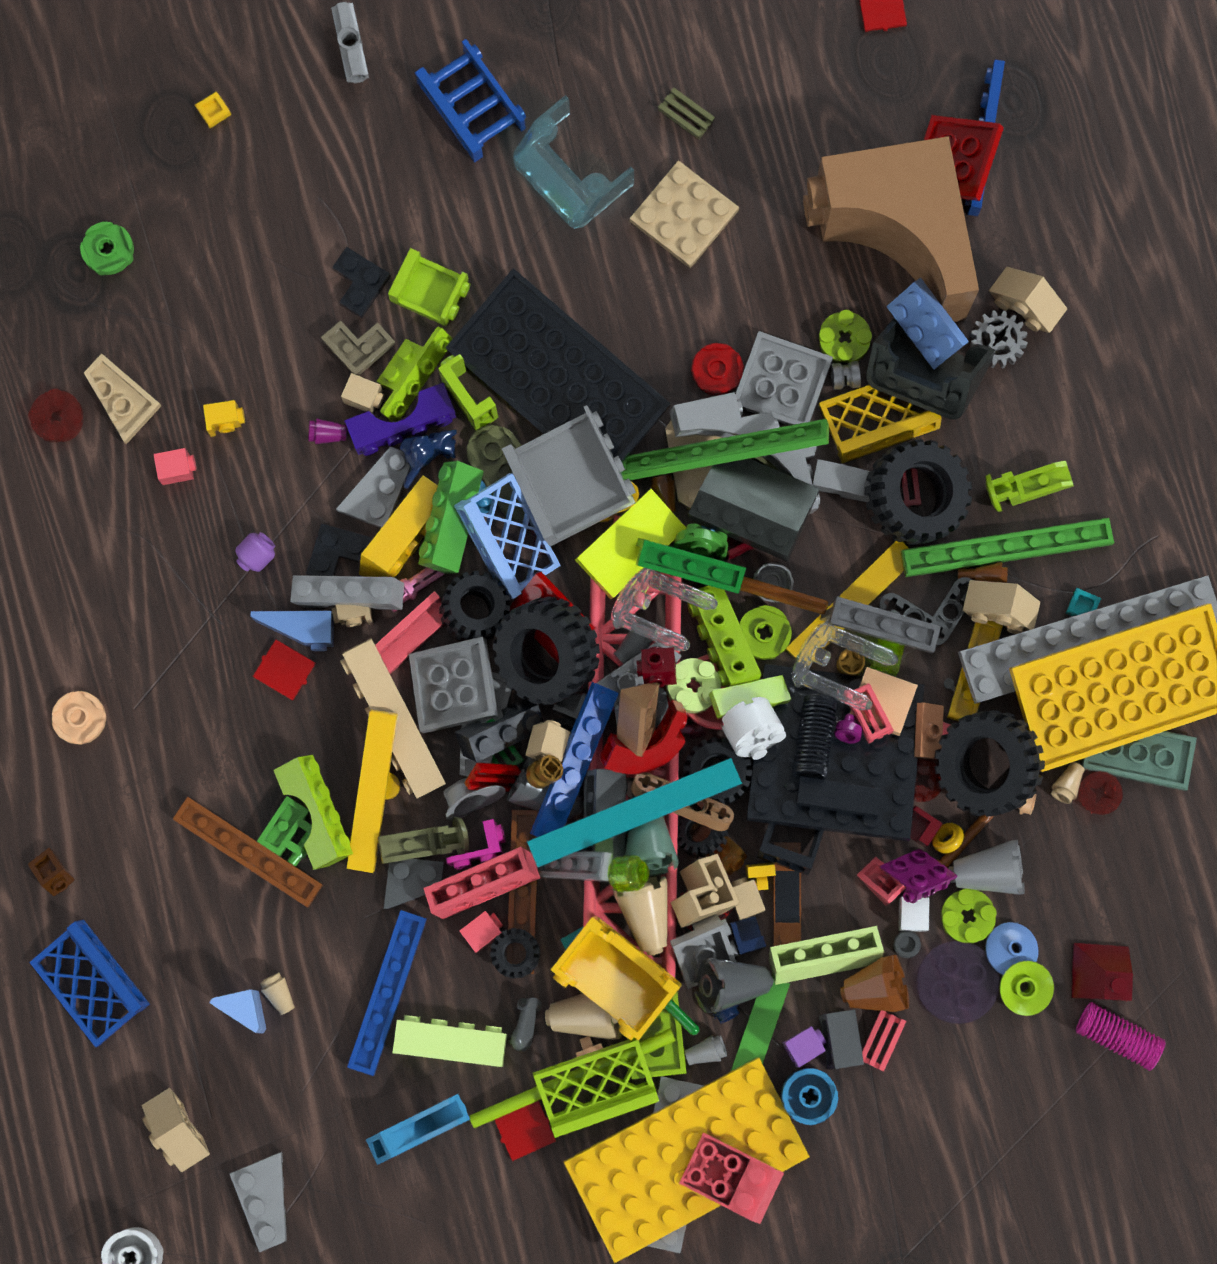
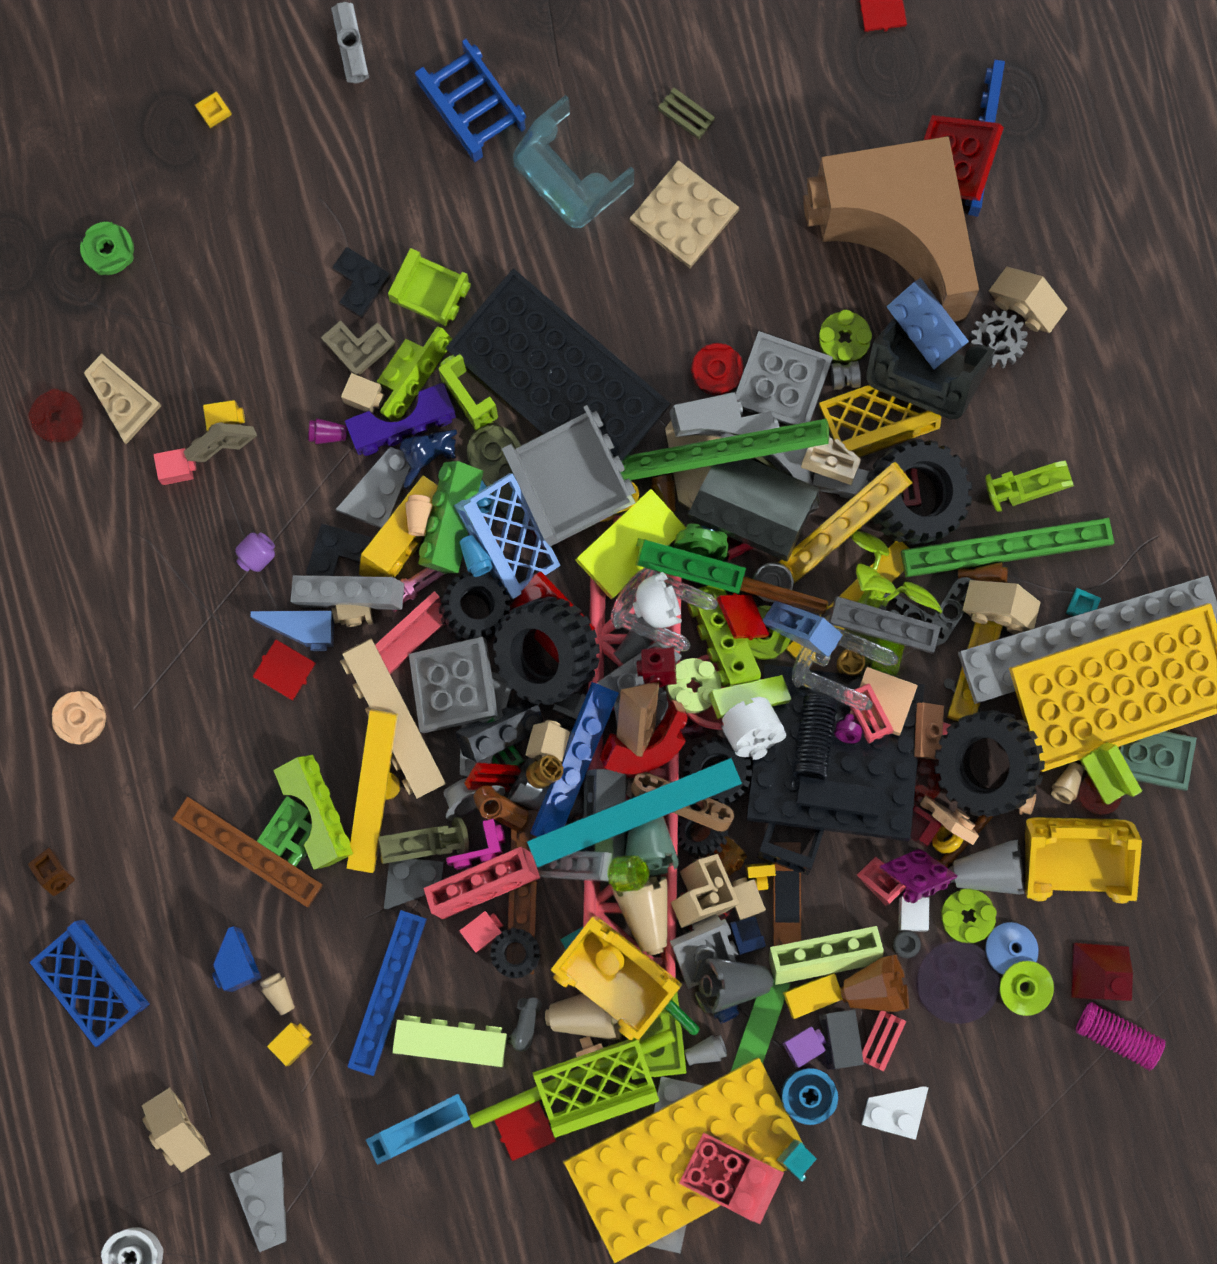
light blue slope [210,990,266,1033] -> none
none -> dark tan plate [184,422,257,462]
none -> blue slope [212,926,262,992]
none -> yellow brick [267,1023,313,1066]
none -> light nougat cone [405,495,432,536]
none -> dark azure cone [459,535,493,577]
none -> dark orange piece [474,786,529,831]
none -> yellow tile [596,946,624,975]
none -> white cylinder [633,572,682,628]
none -> red piece [716,593,769,640]
none -> medium blue slope [763,601,843,657]
none -> teal panel [777,1139,817,1182]
none -> yellow tile [778,462,912,583]
none -> yellow tile [783,973,842,1019]
none -> tan wing [801,437,861,485]
none -> lime plant [851,531,942,614]
none -> white wing [861,1086,928,1140]
none -> light nougat wing [920,795,979,845]
none -> yellow windscreen [1025,817,1142,903]
none -> lime panel [1081,742,1142,804]

